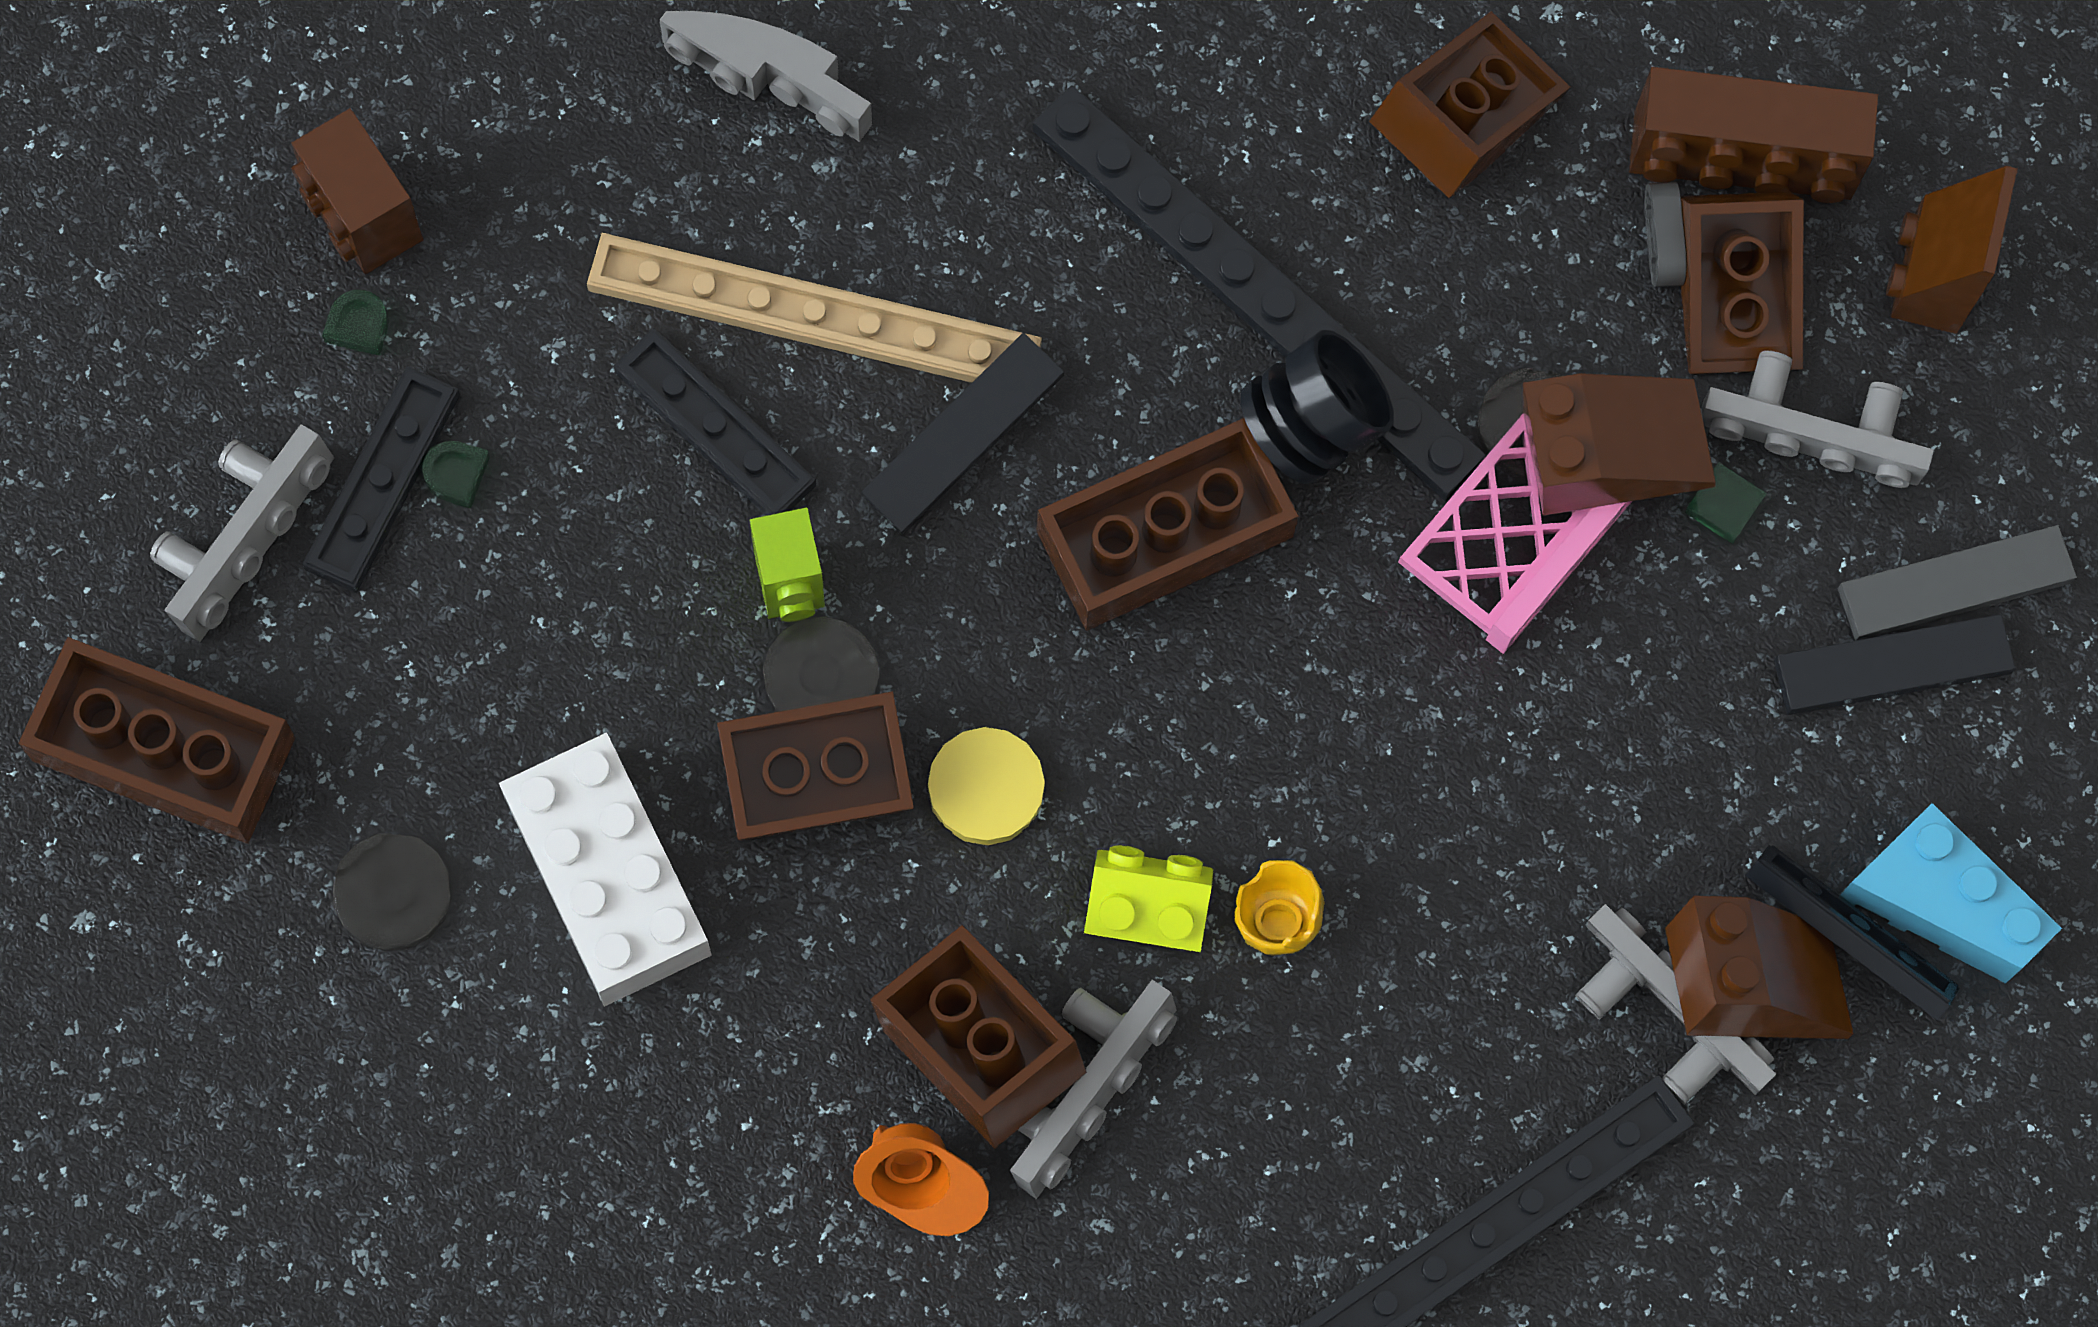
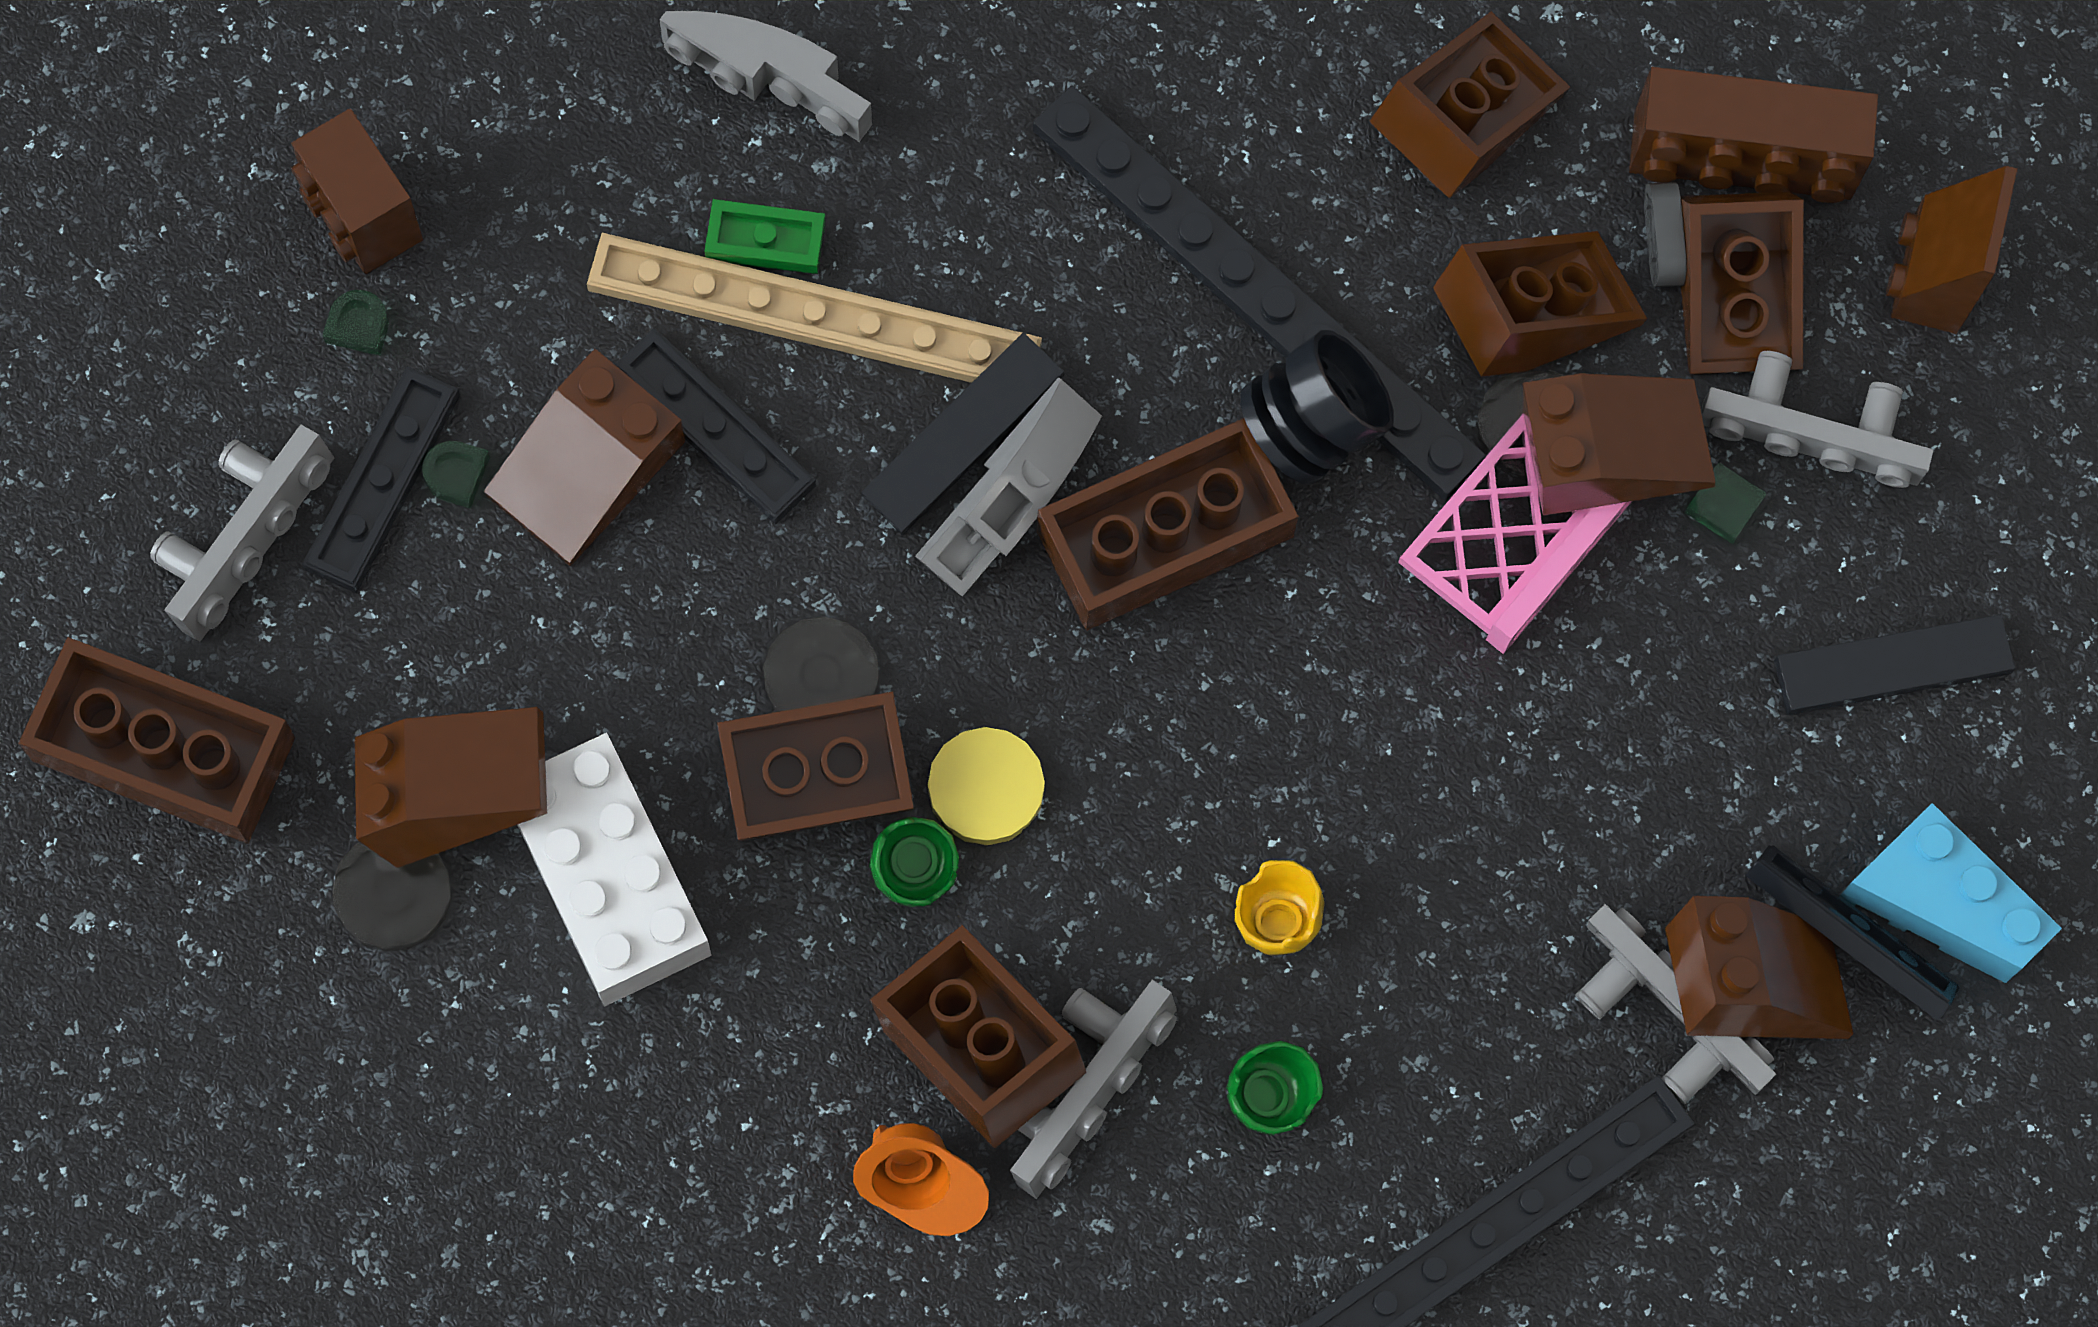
lime brick [750,507,825,622] -> none
neon yellow bracket [1084,845,1213,952] -> none
dark grey tile [1837,525,2077,641] -> none
none -> reddish brown slope [355,707,547,868]
none -> slope [484,349,685,566]
none -> green plate [704,199,826,274]
none -> green hair [869,817,959,907]
none -> light grey slope [915,378,1102,596]
none -> green hair [1226,1041,1323,1136]
none -> reddish brown slope [1433,231,1647,377]

